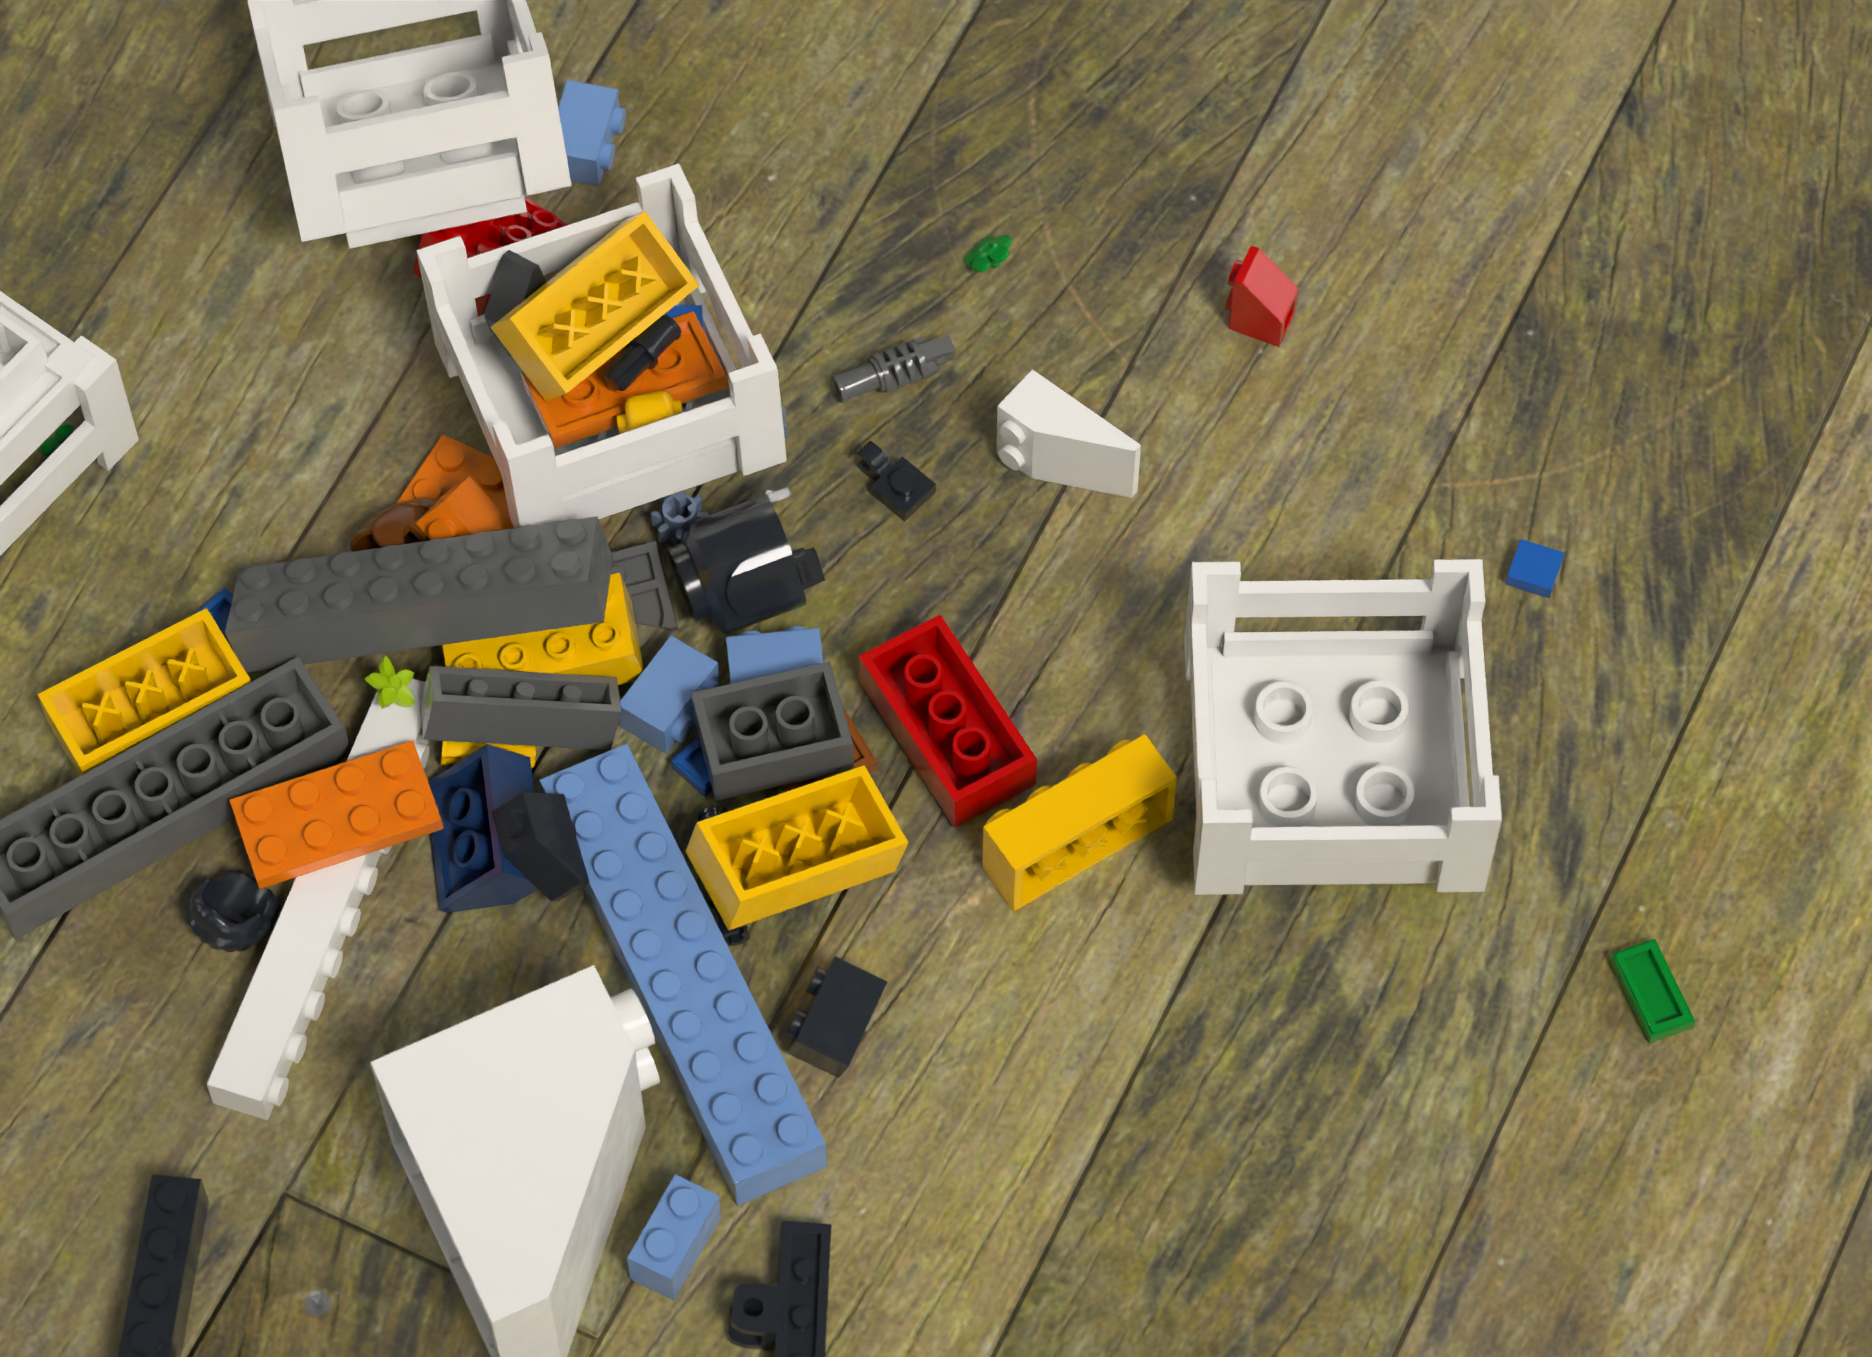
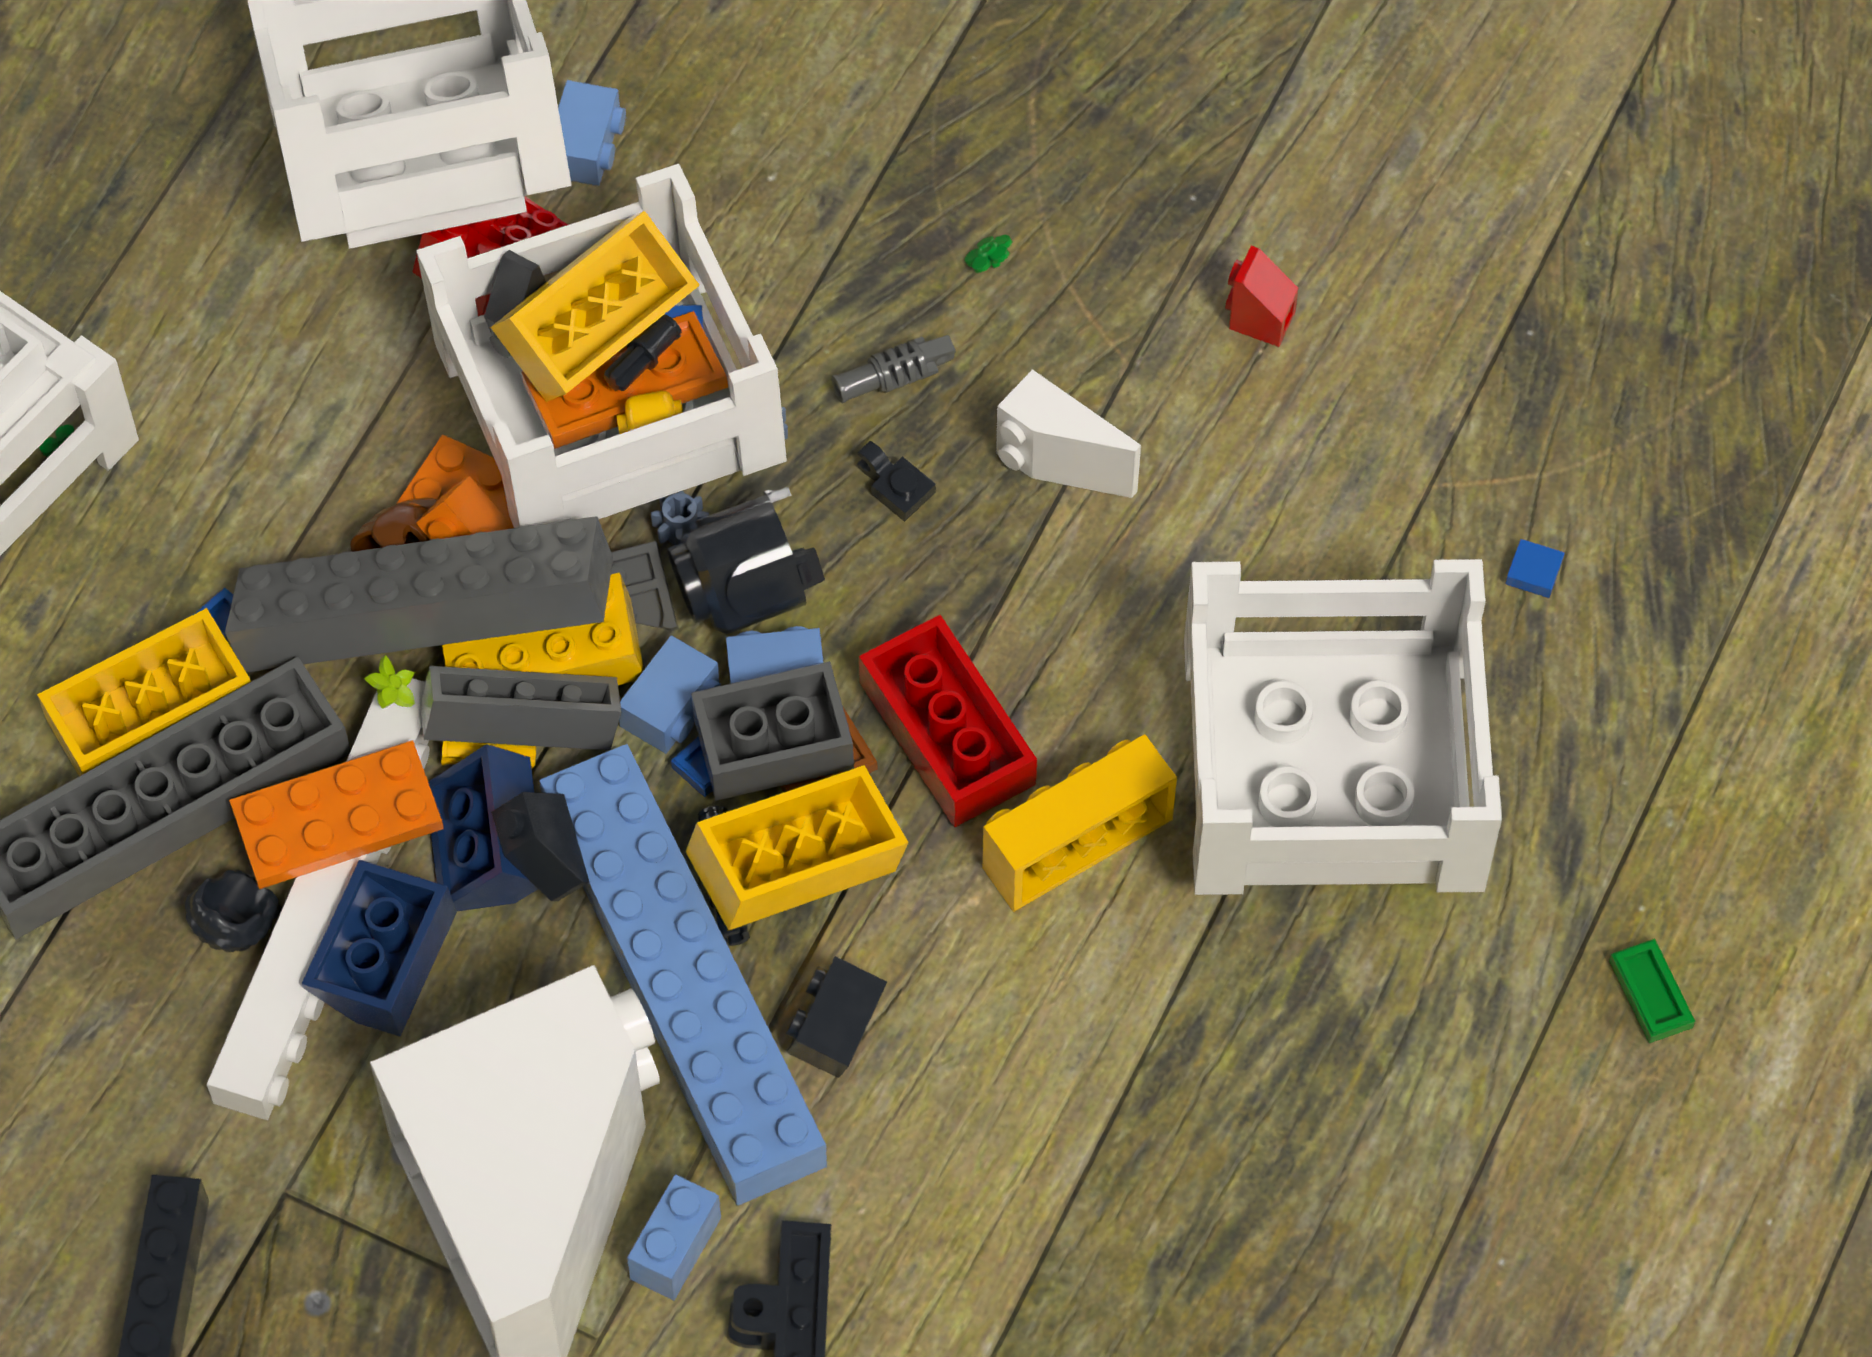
none -> dark blue slope [301,860,457,1037]

